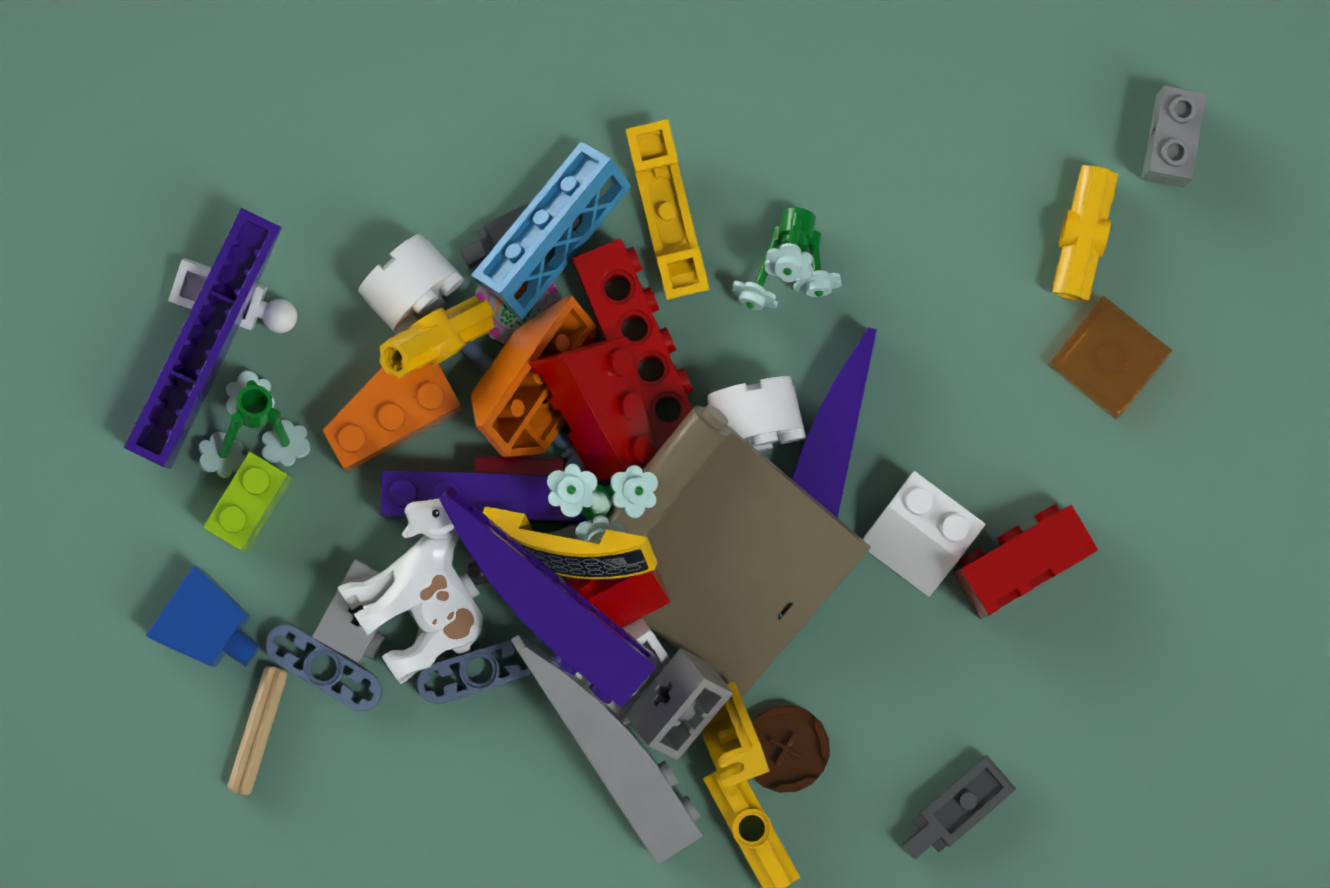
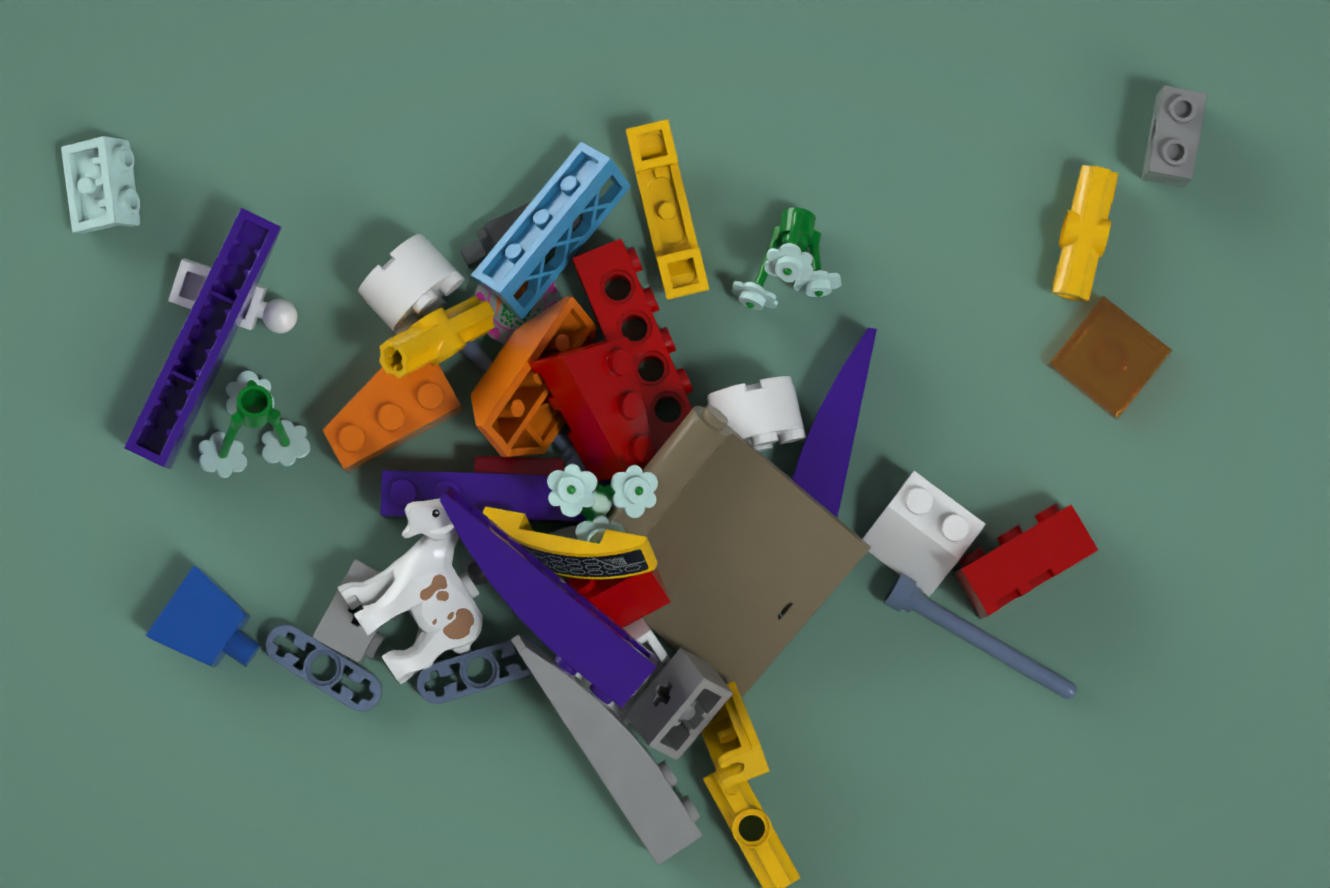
lime brick [203,451,293,553] -> none
tan axle [227,666,288,795] -> none
reddish brown tile [751,705,830,793] -> none
dark grey hinge [902,755,1016,859] -> none
none -> light aqua bracket [61,136,140,234]
none -> sand blue piece [883,573,1077,699]

